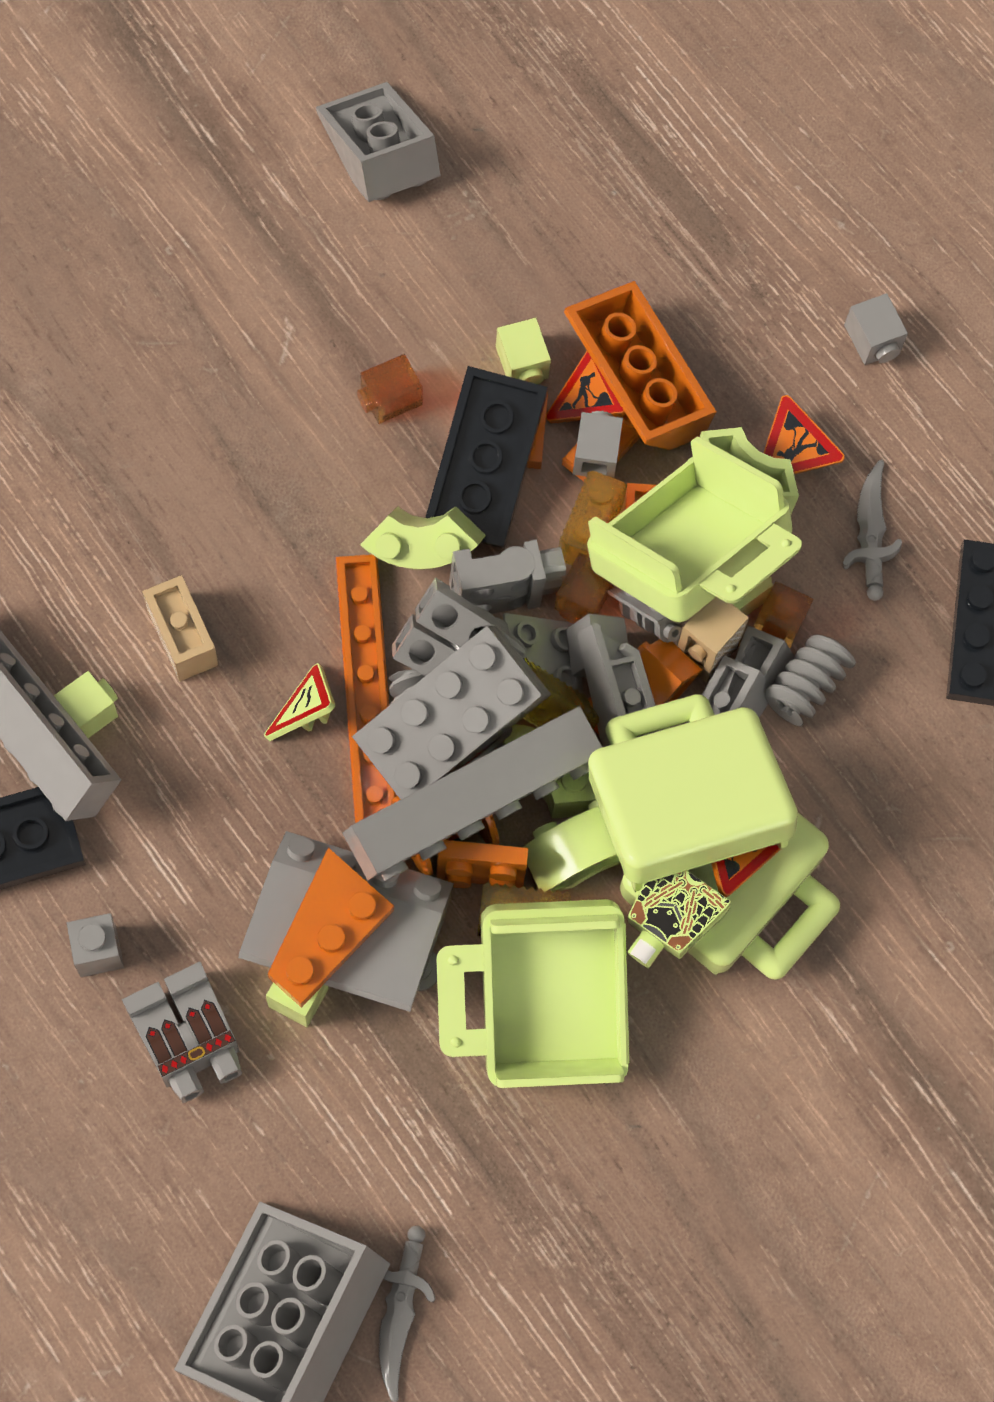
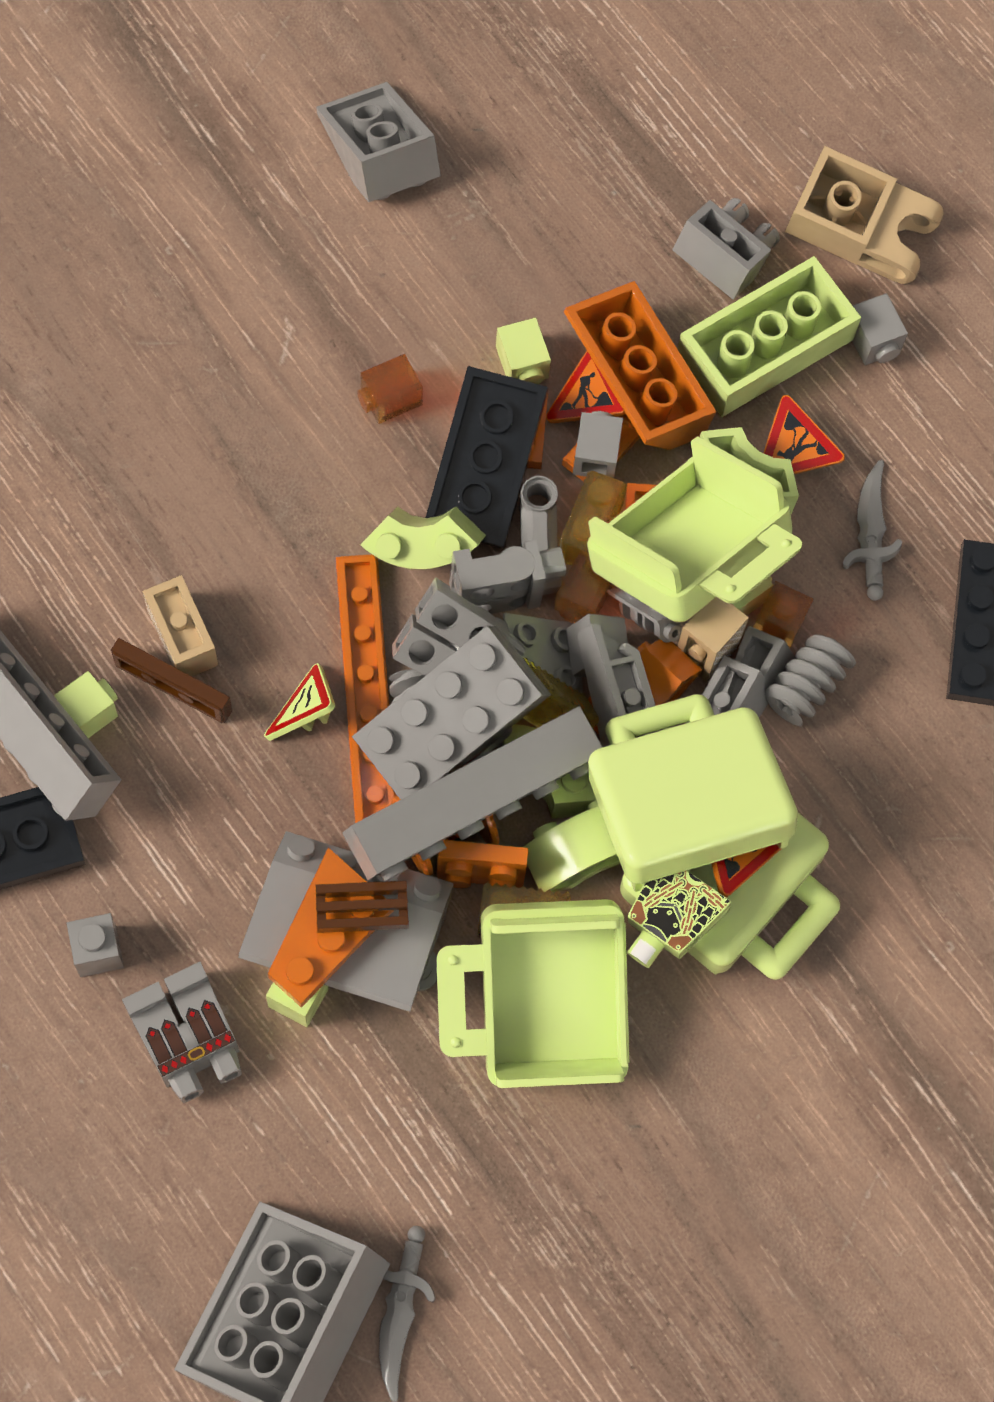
none -> reddish brown tile [111,638,232,723]
none -> reddish brown tile [316,881,409,933]
none -> light grey piece [518,476,558,551]
none -> light grey brick [672,198,780,300]
none -> yellowish green brick [678,256,861,417]
none -> tan brick [785,146,944,284]

